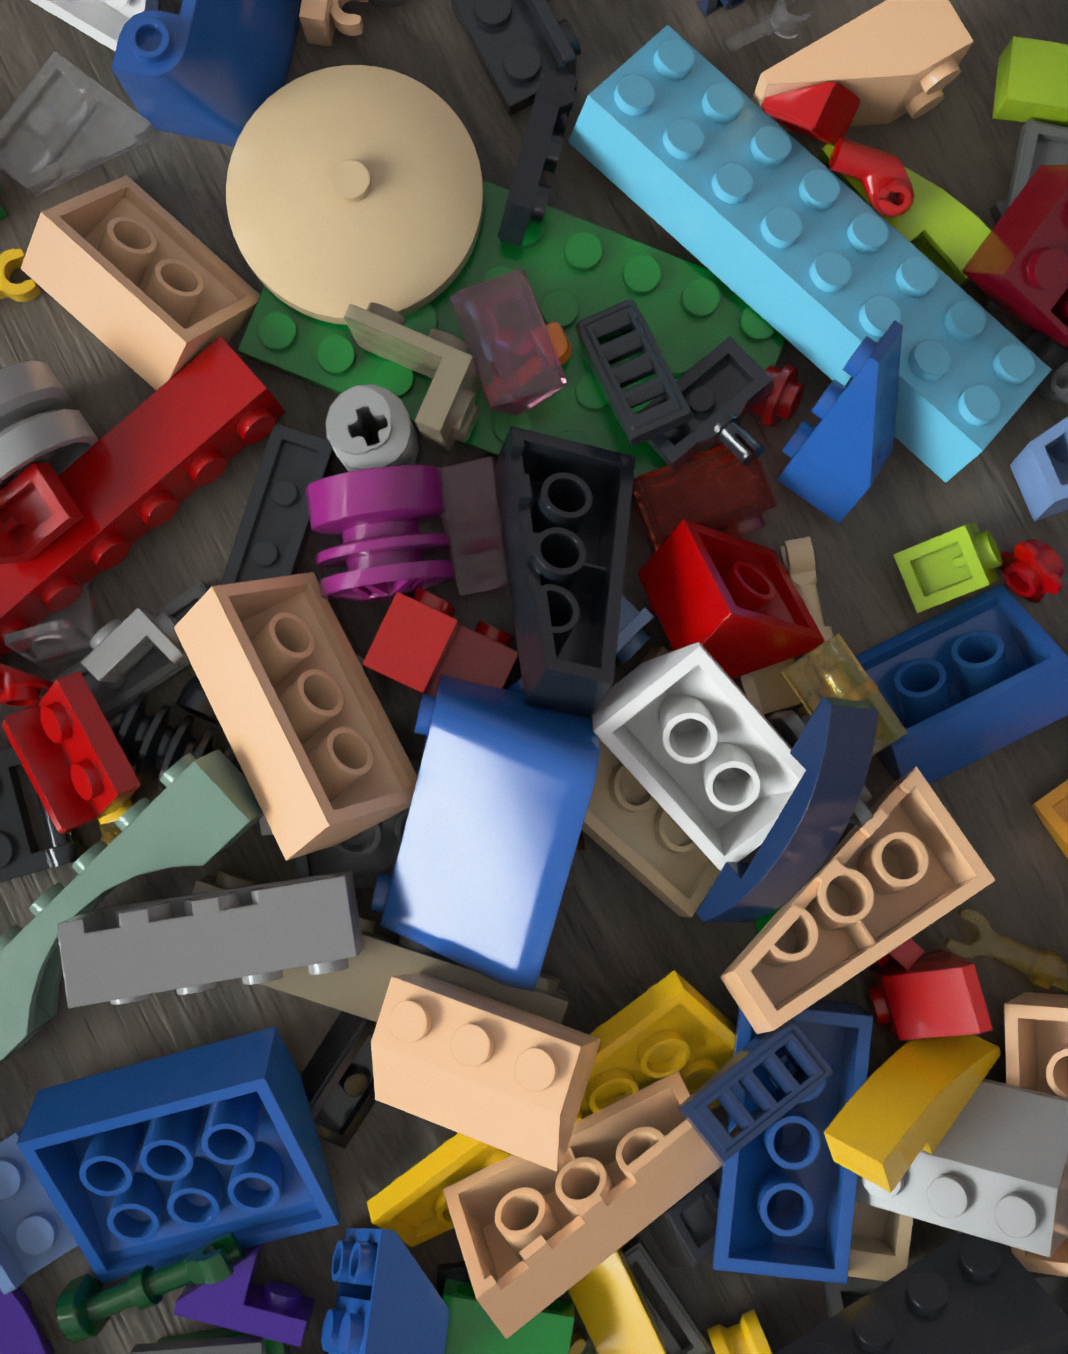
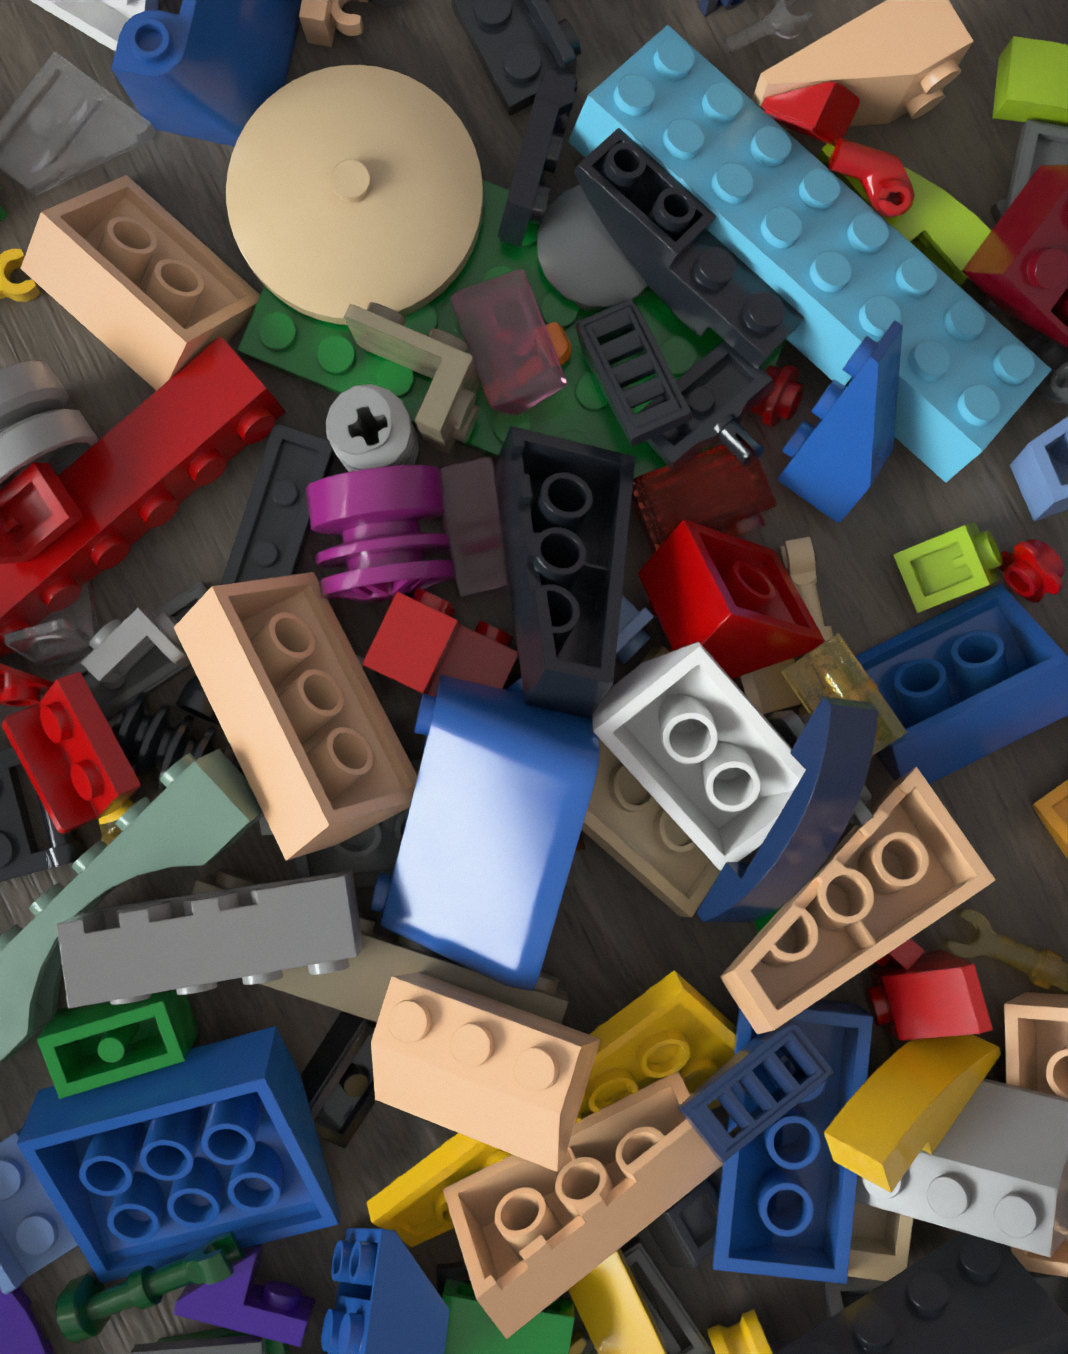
none -> green brick [37,989,199,1099]
none -> dark grey dish [537,185,648,311]
none -> black slope [574,128,804,369]

